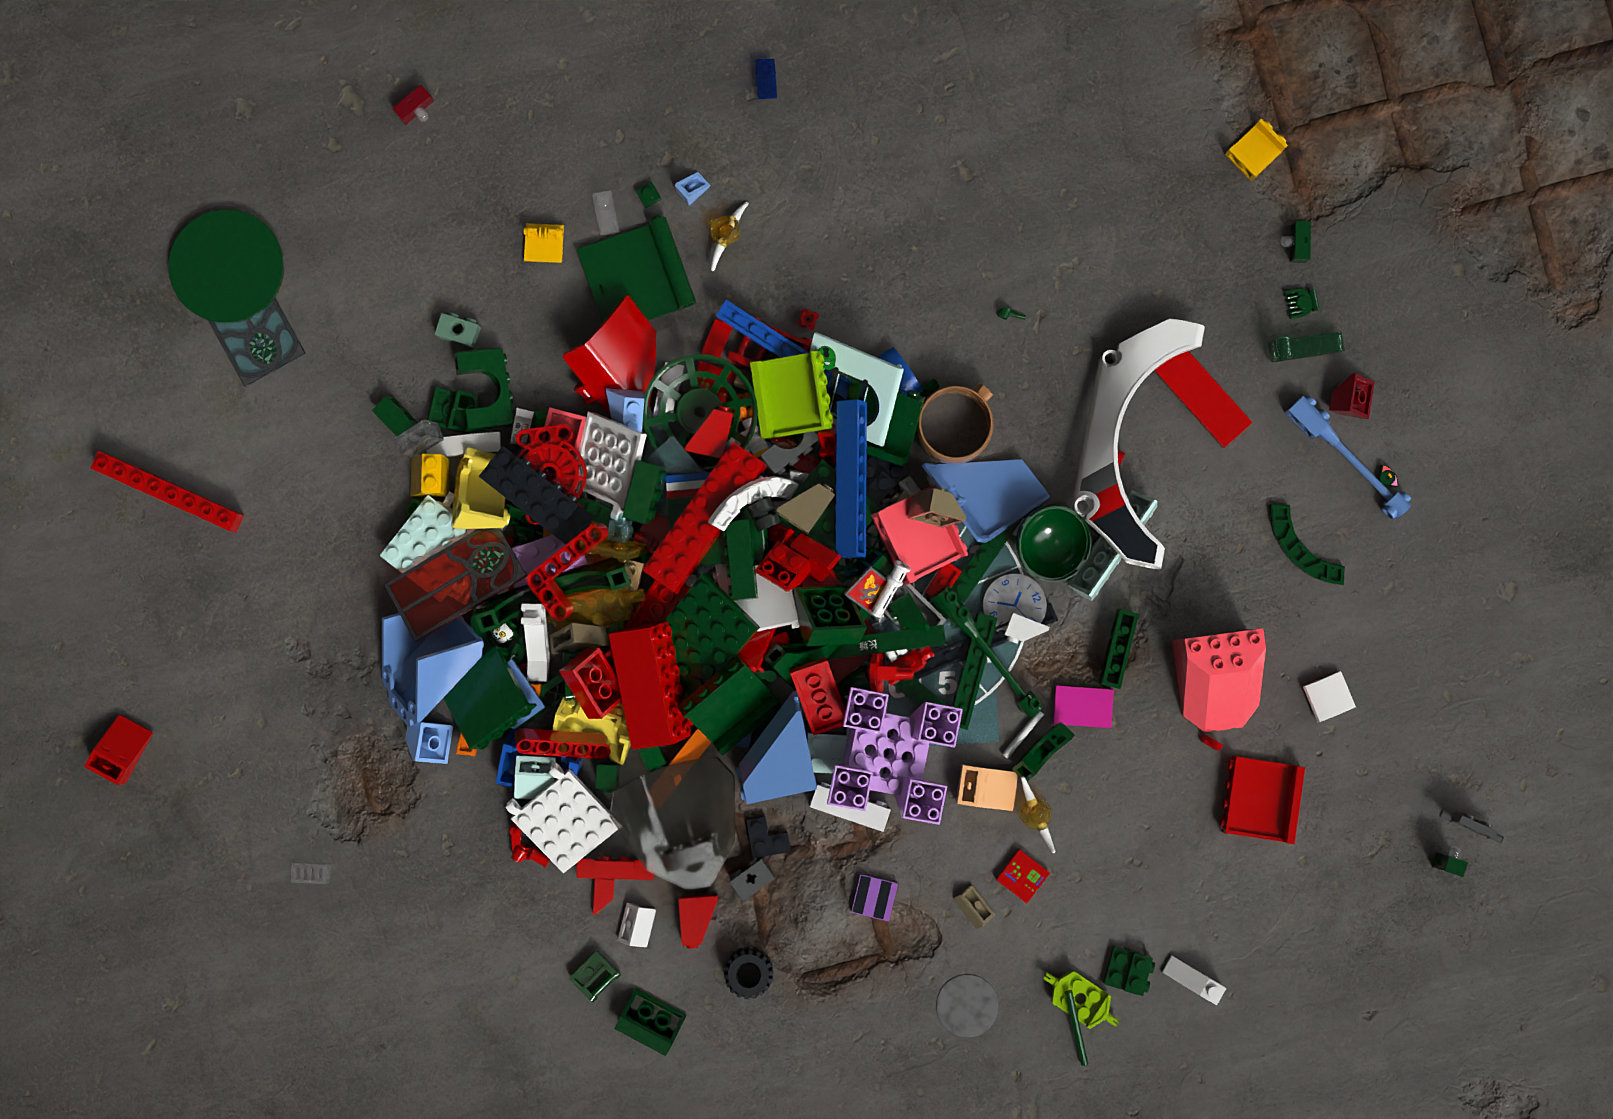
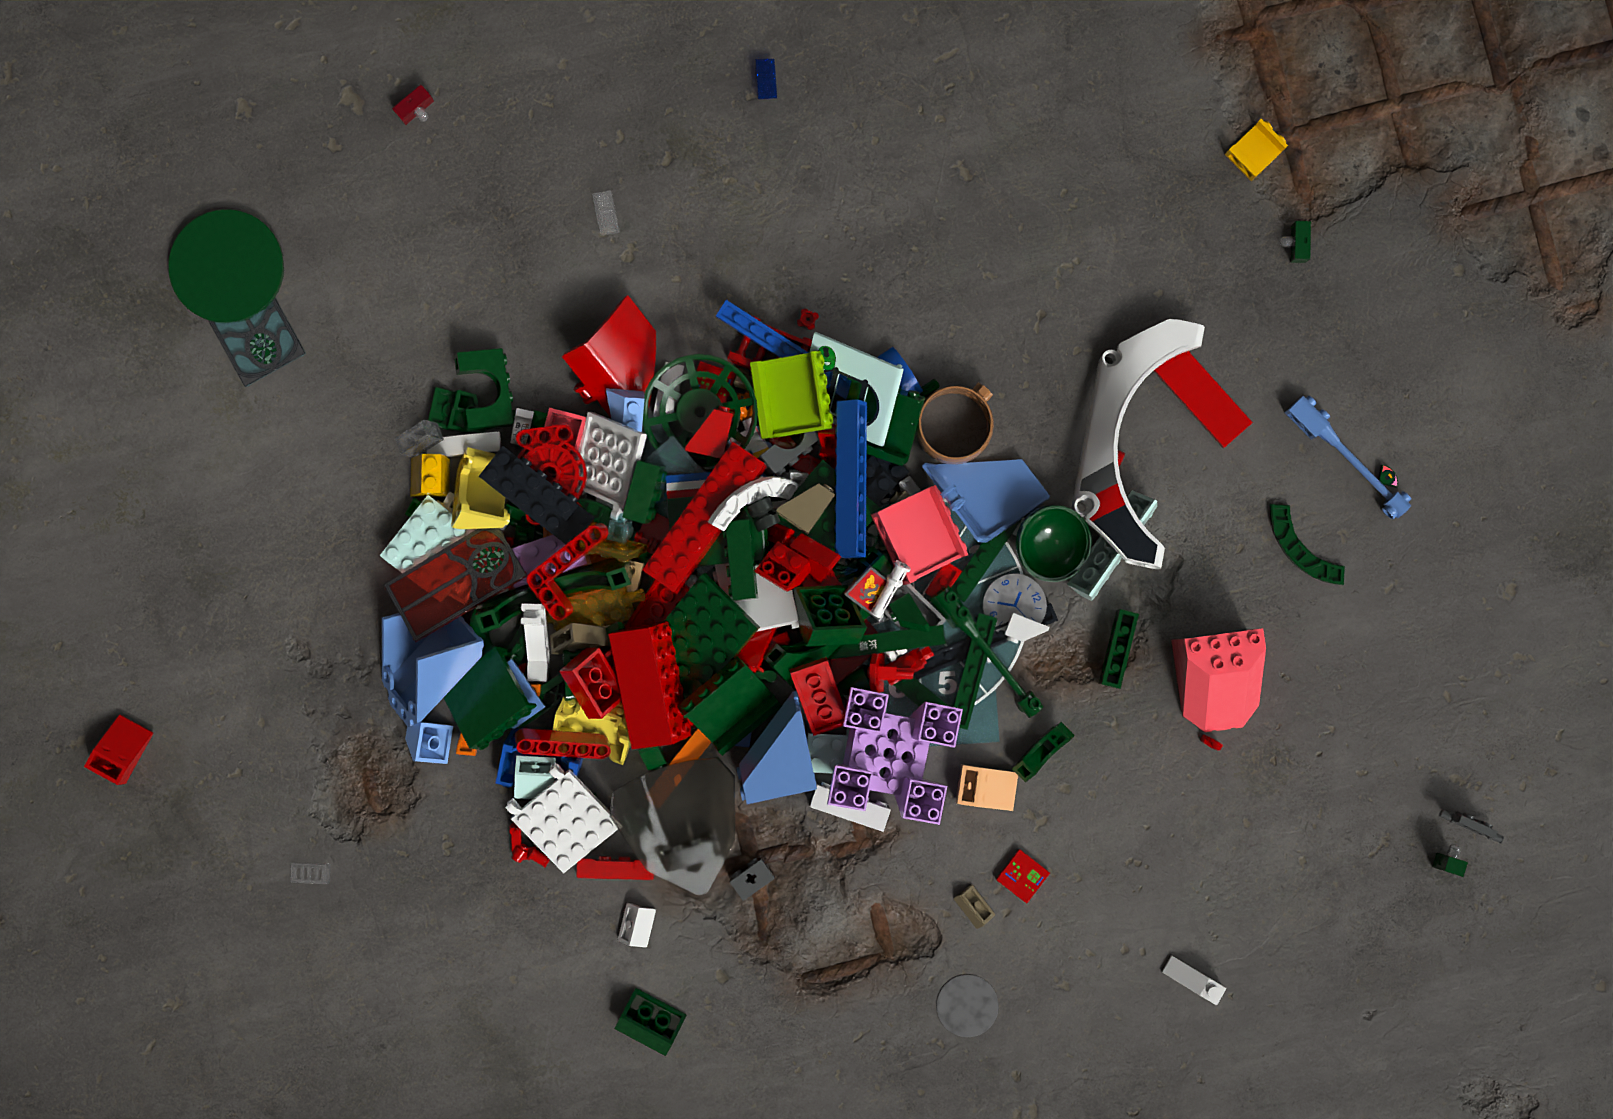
red brick [90,451,244,533] -> none
dark green hinge [372,396,418,438] -> none
sand green brick [434,312,481,349] -> none
head [489,618,518,644] -> none
yellow hinge [524,223,564,263] -> none
dark green plate [569,950,621,1003] -> none
dark green door [576,215,697,323] -> none
red tile [593,879,615,915] -> none
dark green brick [596,763,620,793] -> none
dark green plate [636,182,662,209] -> none
light blue slope [675,172,711,205] -> none
red slope [679,894,719,949] -> none
red tile [701,319,733,357] -> none
clear yellow helmet [709,202,749,271] -> none
black tyre [724,947,773,999] -> none
black plate [747,816,791,858] -> none
tile [851,874,898,921] -> none
dark tan slope [908,487,966,528] -> none
dark green hand [998,307,1026,320] -> none
white bar [1002,711,1044,759] -> none
clear yellow helmet [1020,776,1055,853] -> none
lime plate [1043,970,1120,1029] -> none
dark pink tile [1053,685,1114,728] -> none
dark green bar [1065,990,1088,1066] -> none
dark green plate [1103,946,1155,996] -> none
red panel [1219,756,1305,844] -> none
clear green beam [1268,332,1345,363] -> none
dark green piece [1285,289,1320,320] -> none
white slope [1303,671,1356,722] -> none
dark red slope [1329,373,1375,419] -> none

